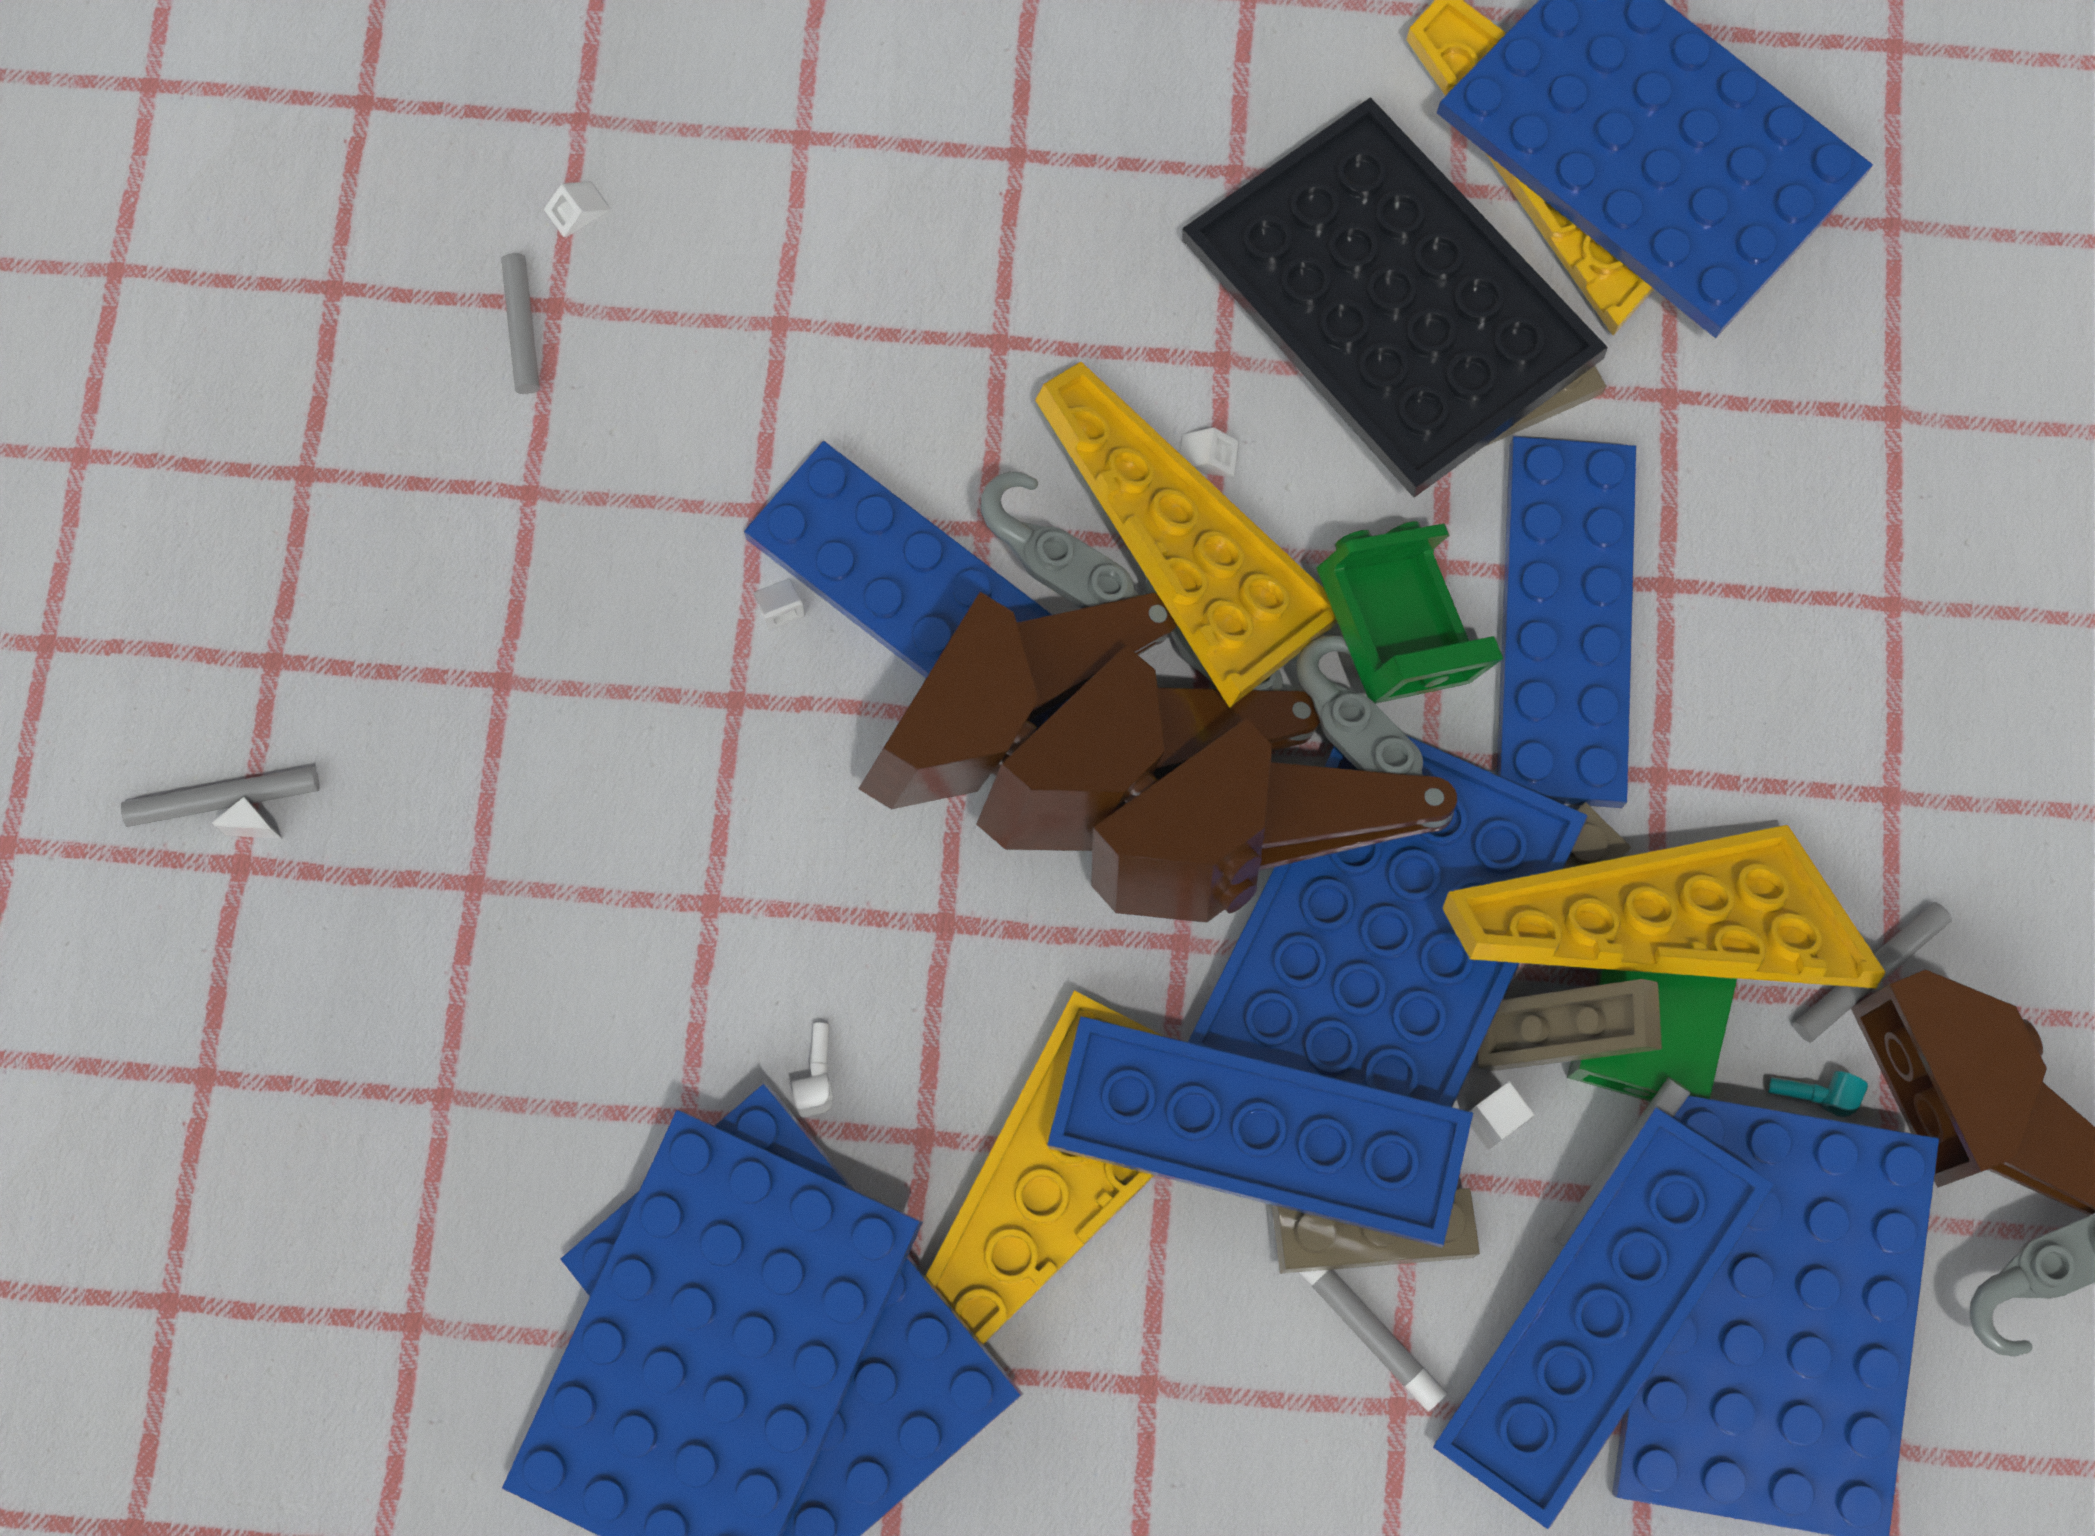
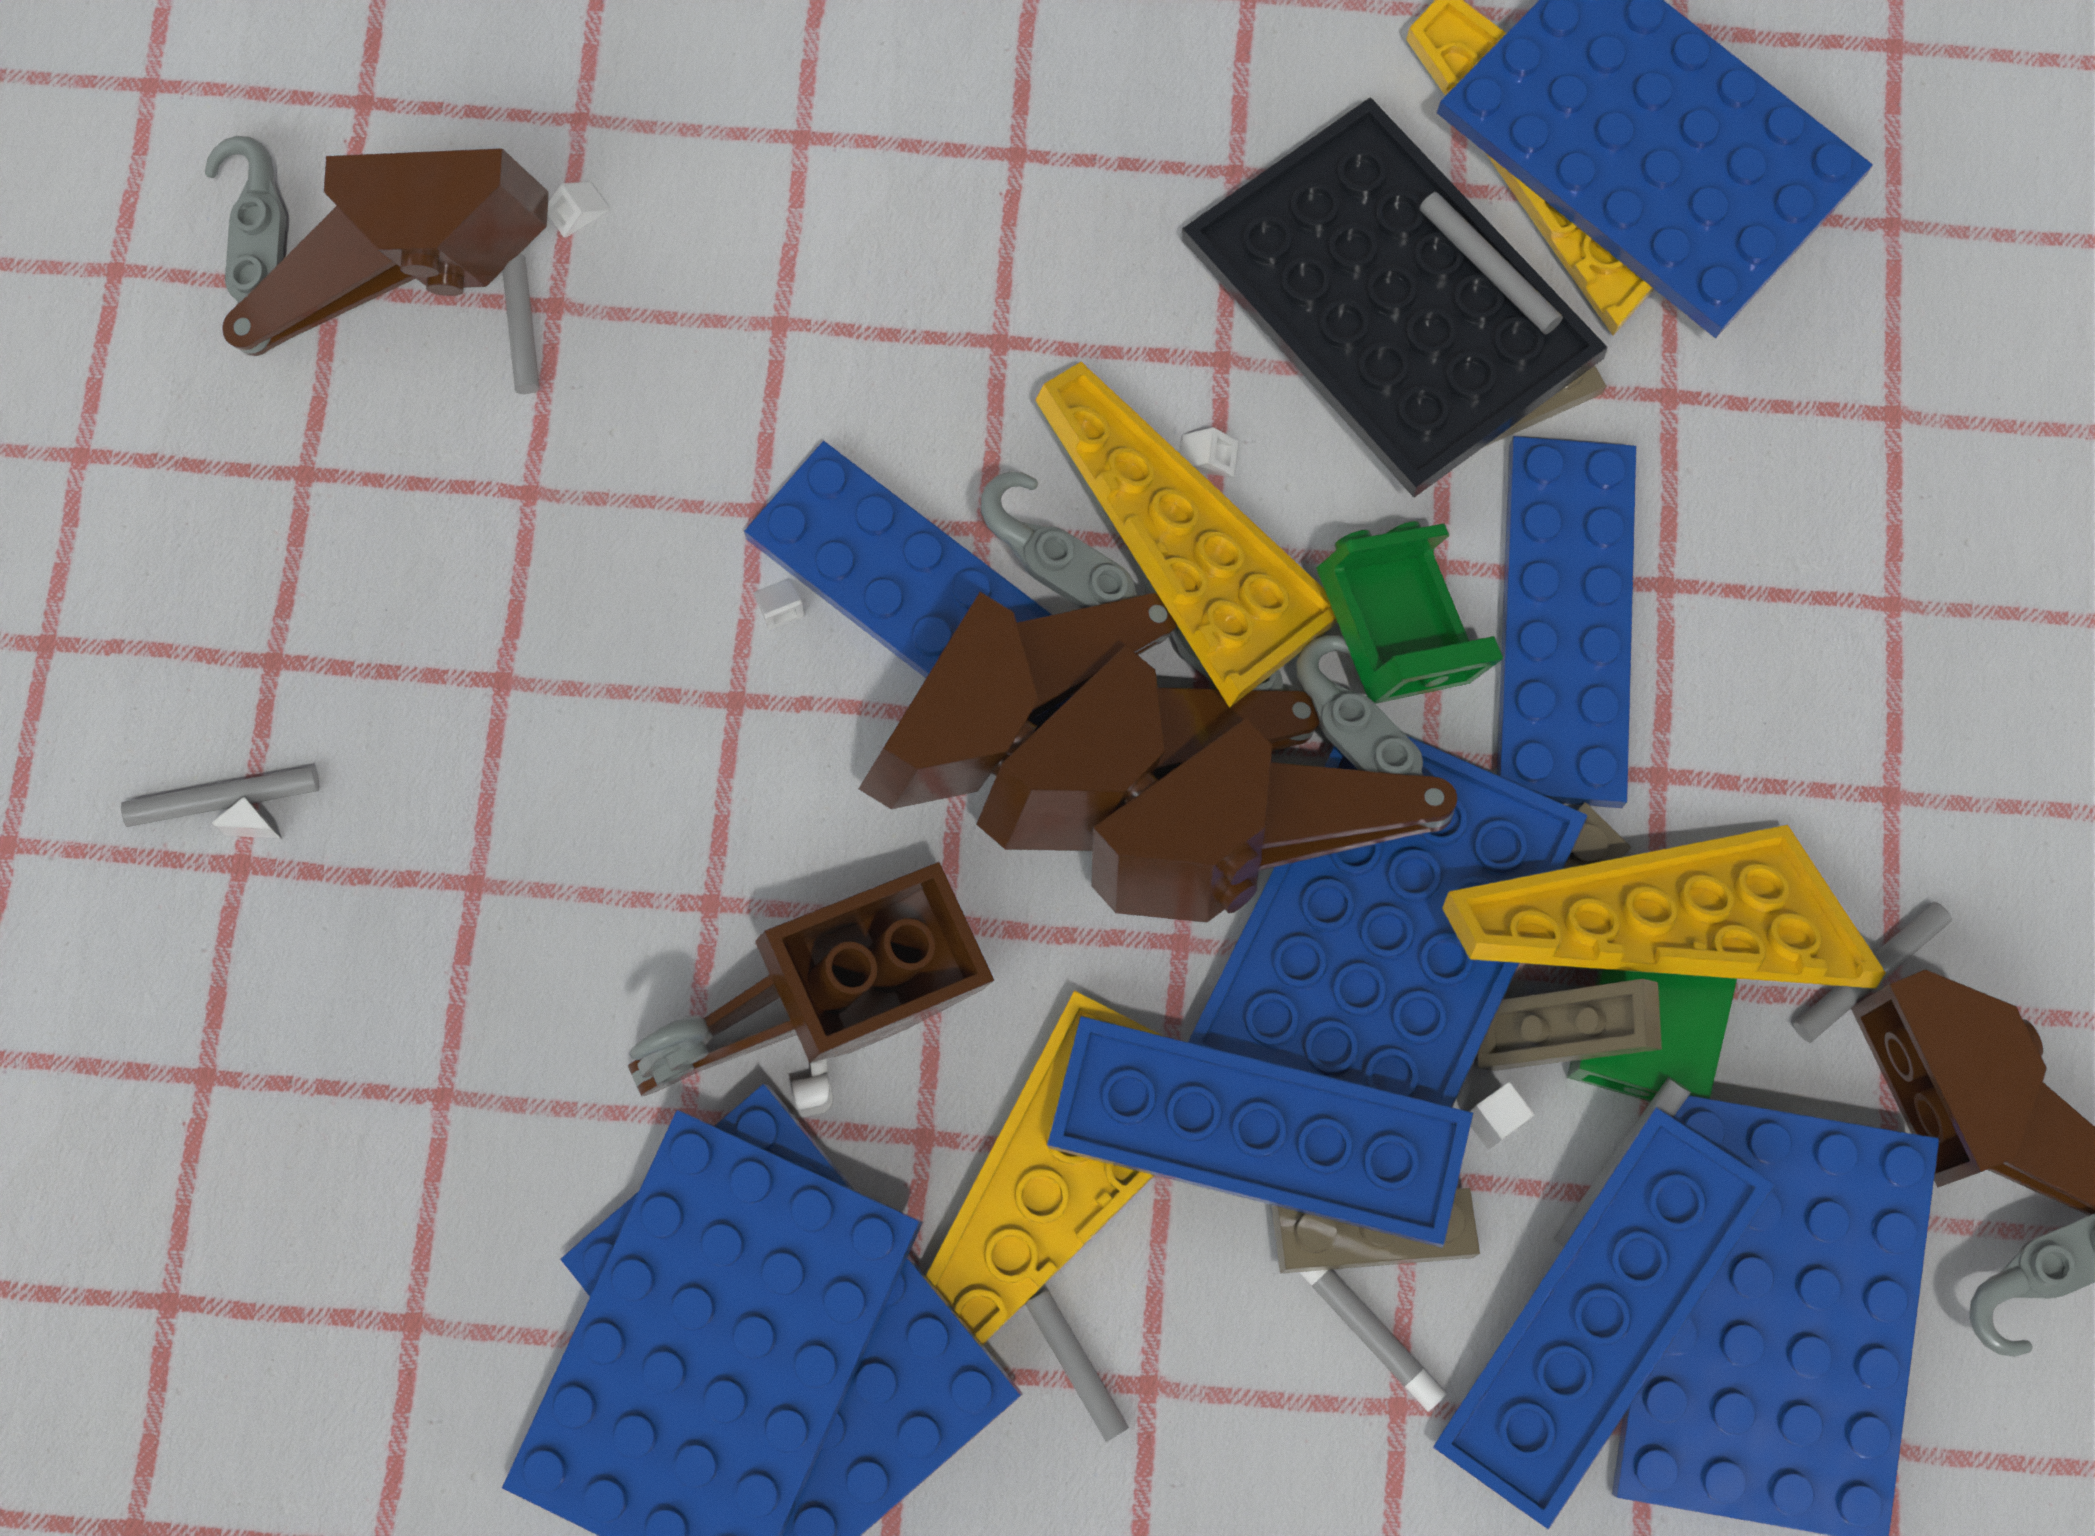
teal hand [1768,1071,1868,1117] -> none
none -> reddish brown slope [205,136,549,356]
none -> reddish brown slope [628,862,995,1096]
none -> light grey piece [1025,1290,1129,1442]
none -> light grey bar [1420,192,1563,334]

